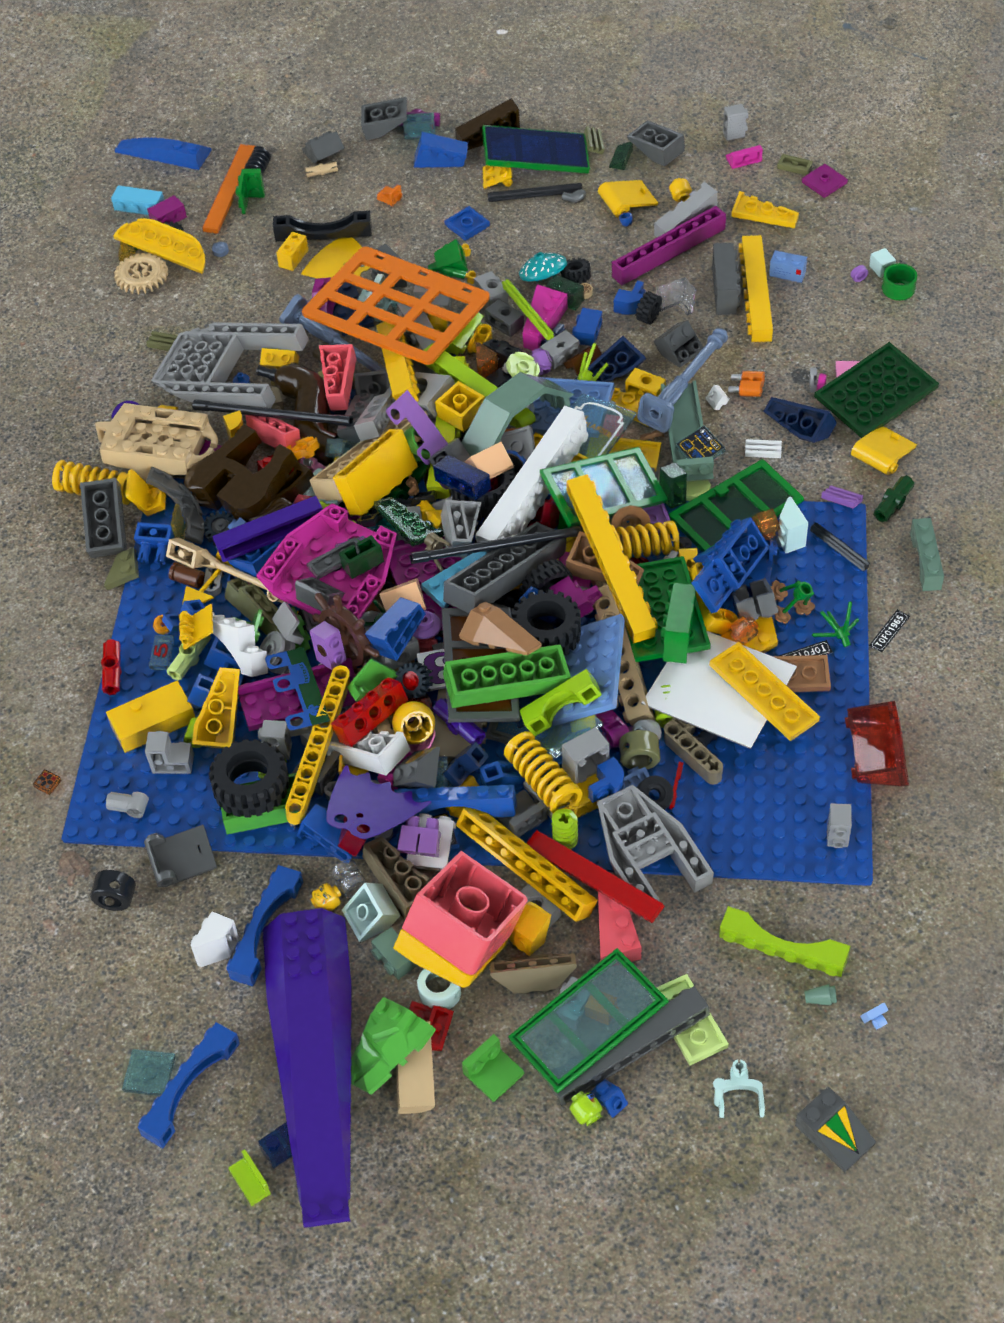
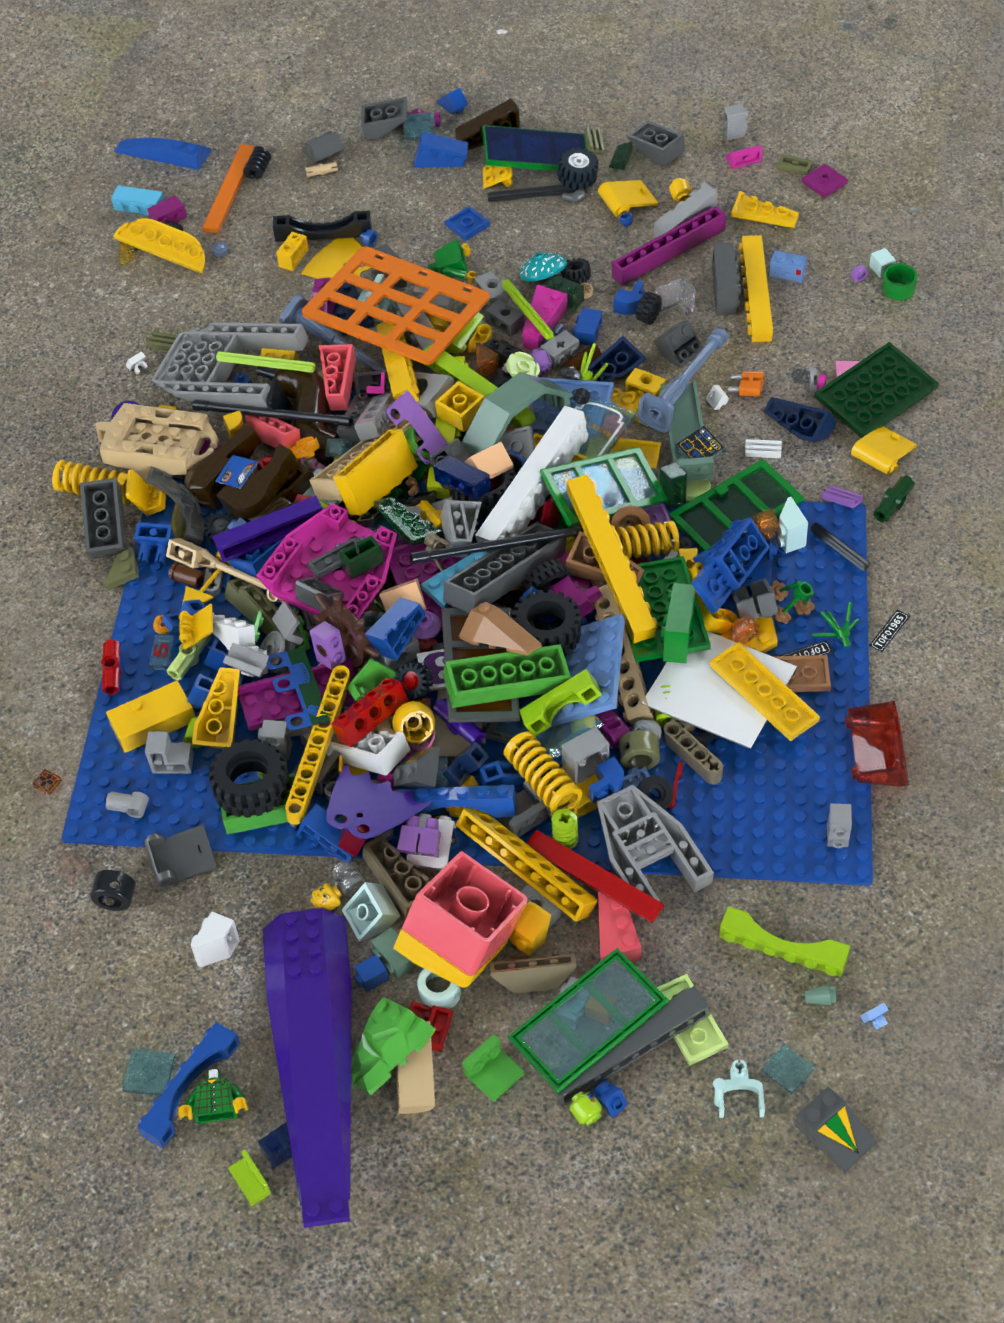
tan gear [114,253,168,295] -> none
blue arch [226,865,303,987] -> none
green bracket [236,169,265,214] -> none
orange bracket [377,185,402,206] -> none
medium nougat piece [640,430,664,442] -> none
sand green arch [910,518,944,591] -> none
none -> white tile [126,351,148,374]
none -> green torso [178,1069,248,1124]
none -> blue sticker [215,455,258,488]
none -> lime axle [216,351,316,373]
none -> light grey panel [223,643,269,678]
none -> black piece [268,378,294,424]
none -> blue brick [354,954,389,992]
none -> blue tile [360,229,378,247]
none -> dark pink panel [367,372,385,394]
none -> blue slope [437,88,468,114]
none -> black wheel [557,148,599,190]
none -> dark grey axle [561,366,581,380]
none -> black axle [573,388,590,405]
none -> clear light blue piece [761,1044,815,1094]

